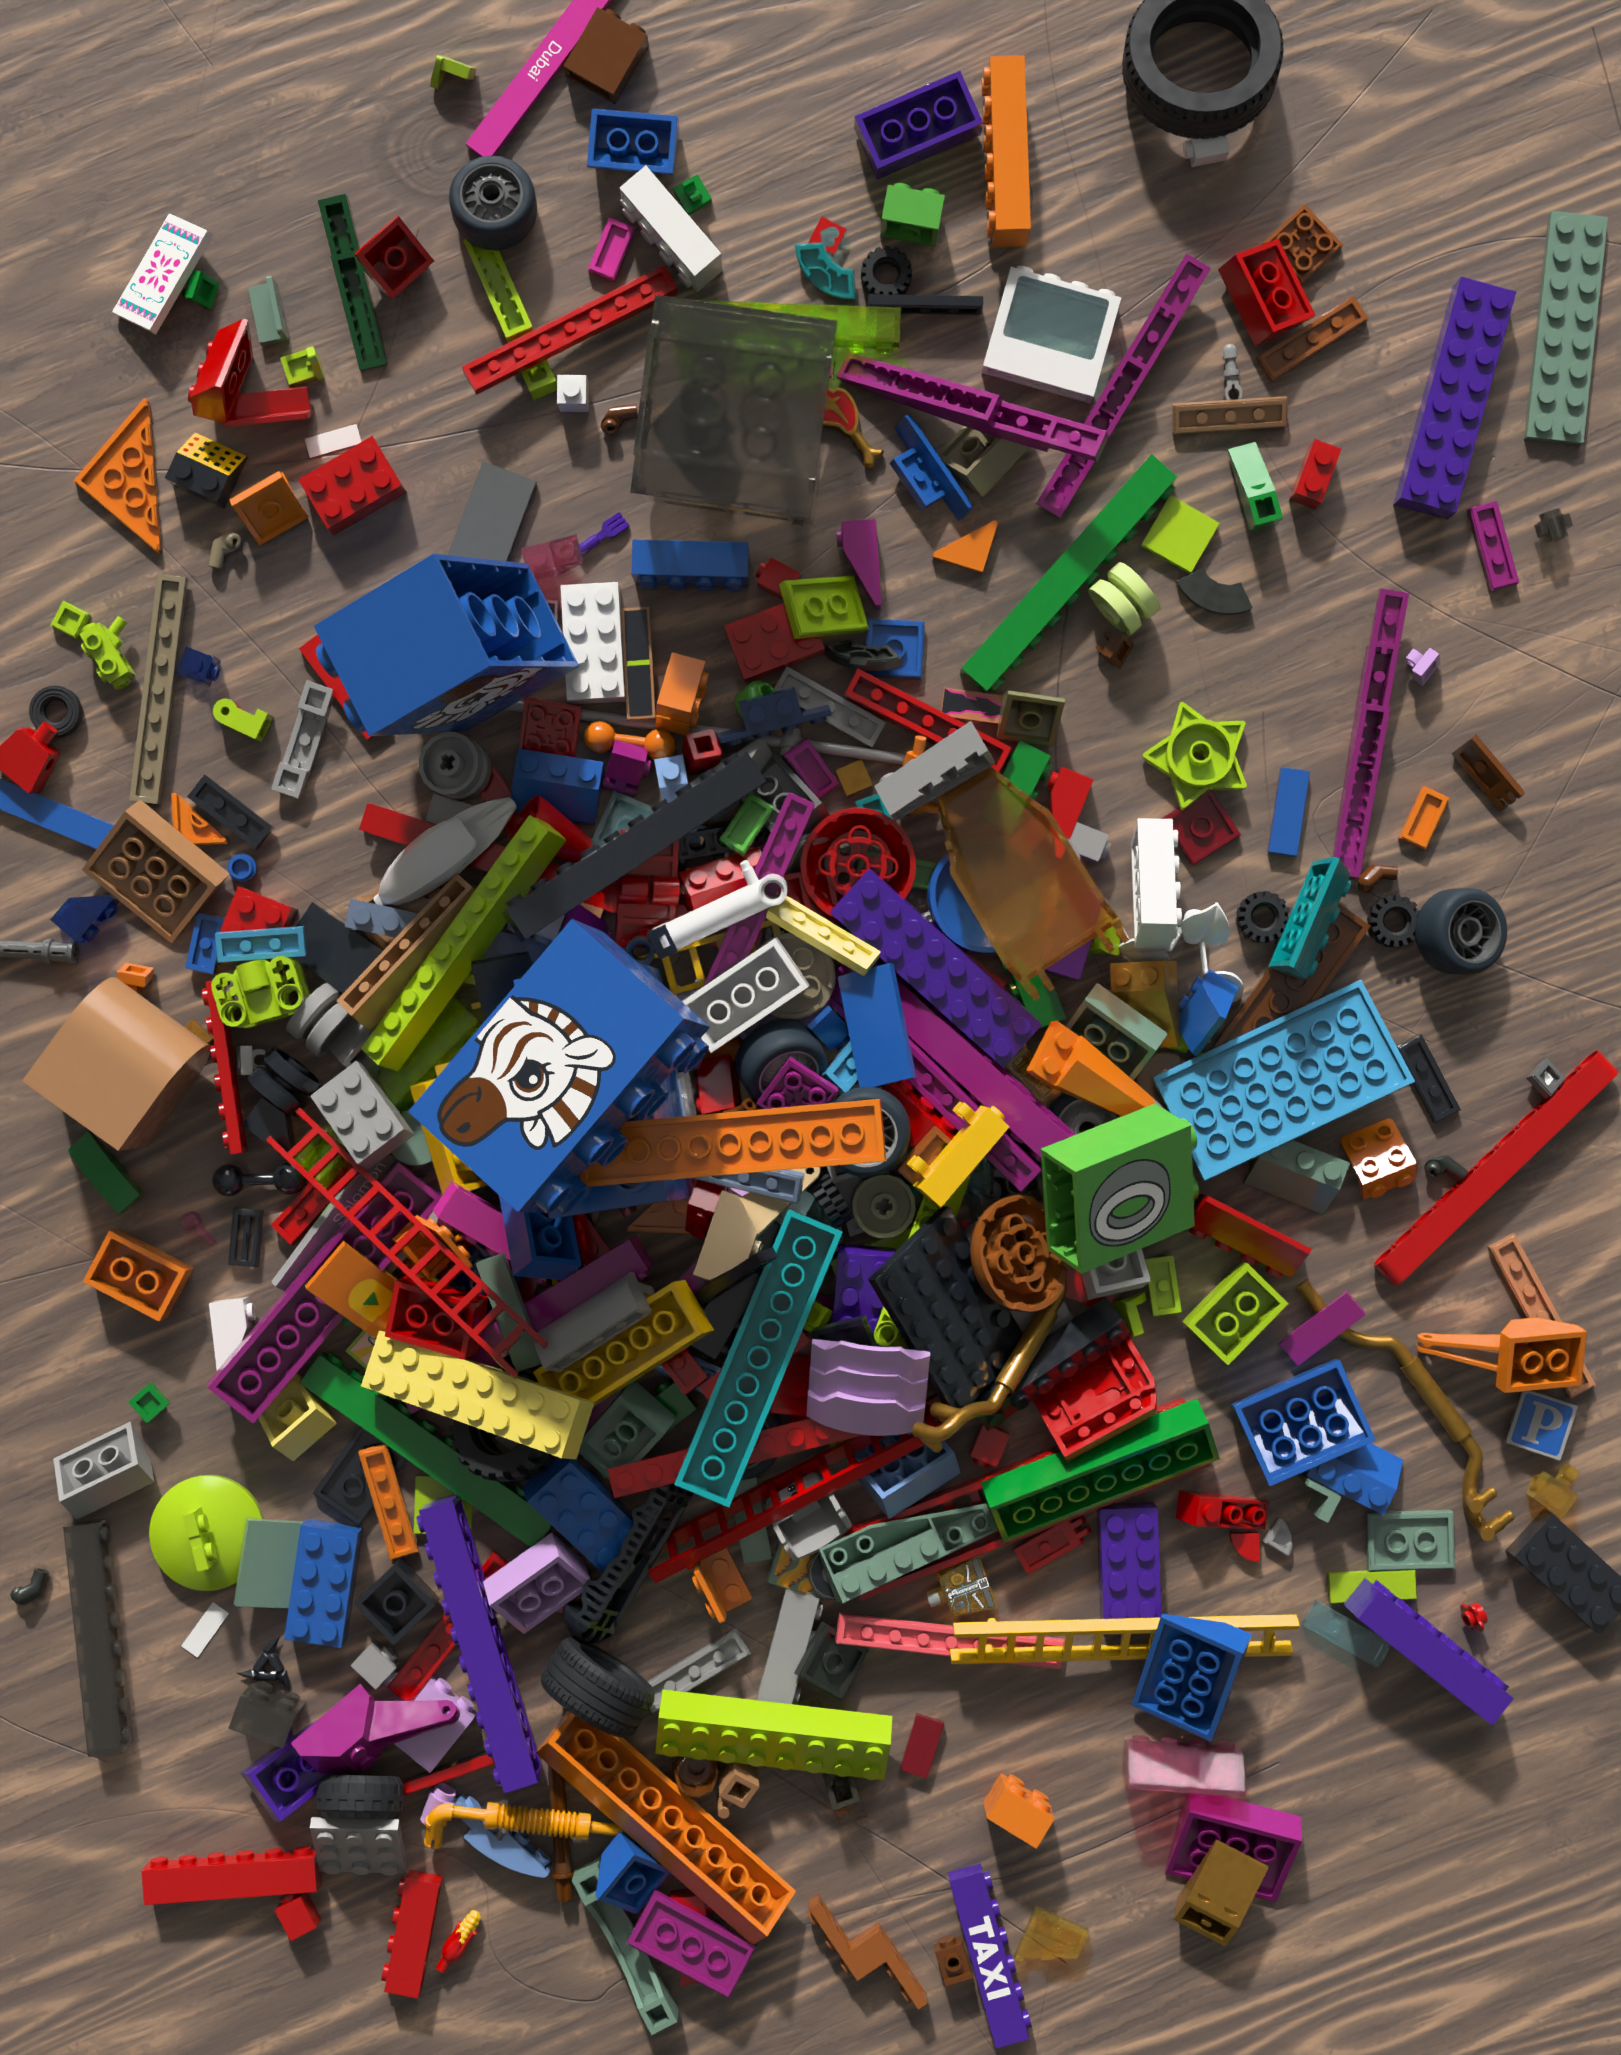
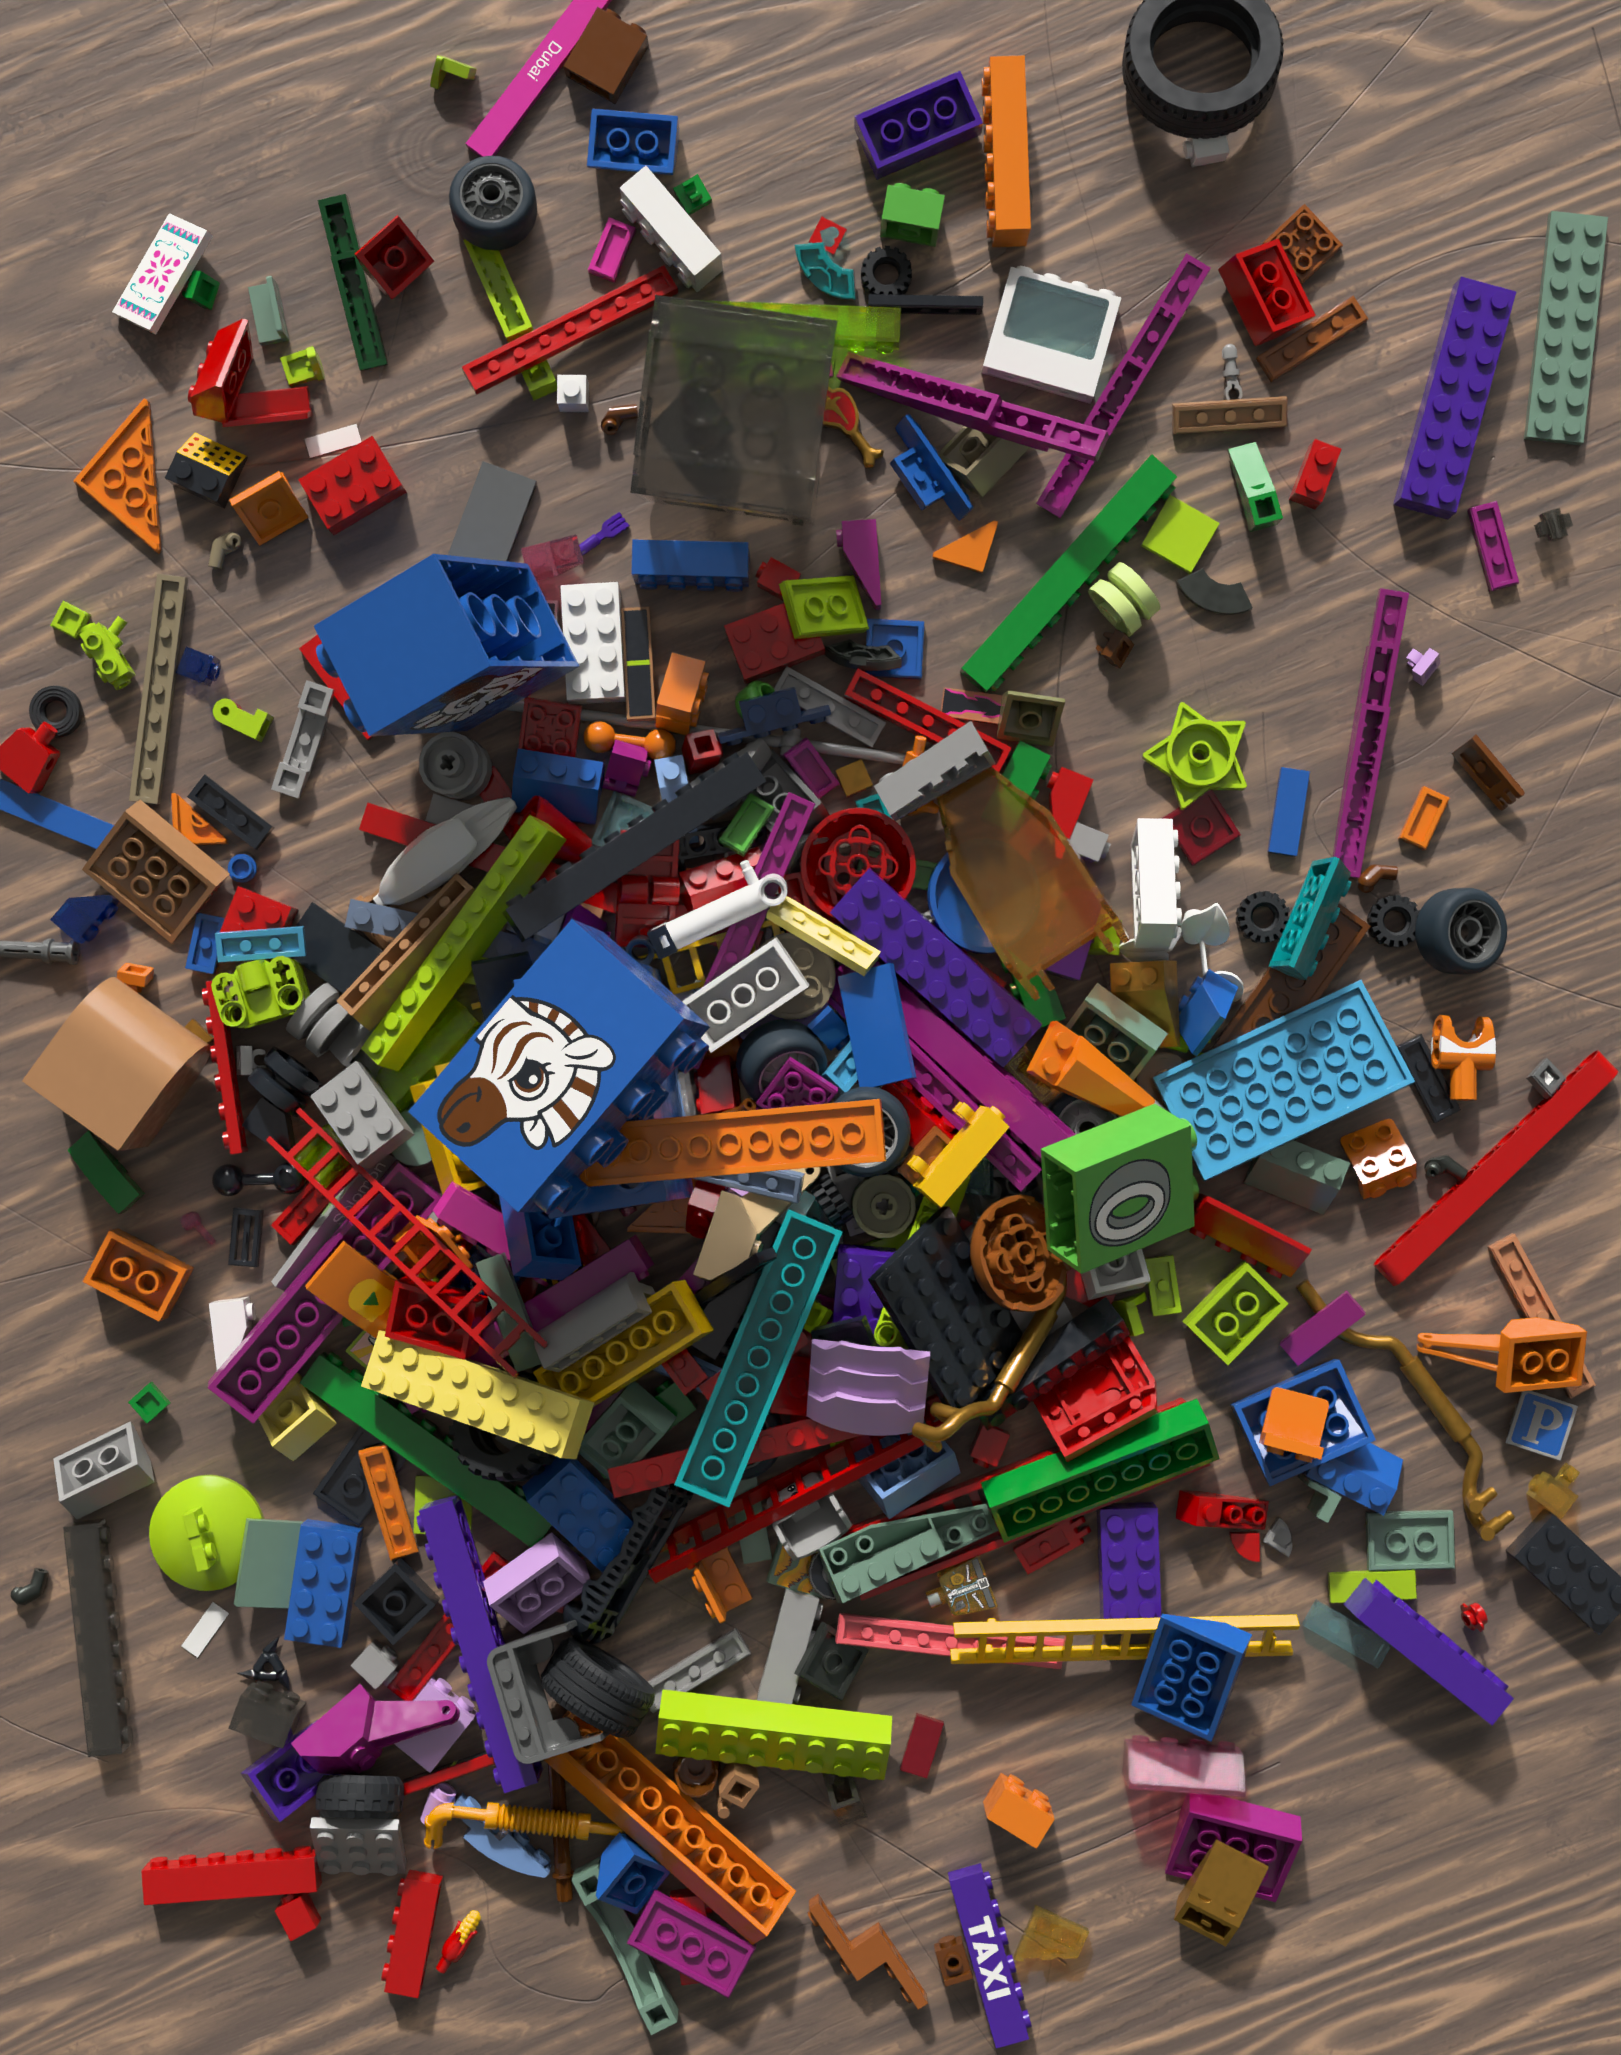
none -> dark grey windscreen [487,1620,610,1764]
none -> orange bracket [1259,1387,1329,1463]
none -> orange connector [1431,1015,1496,1101]

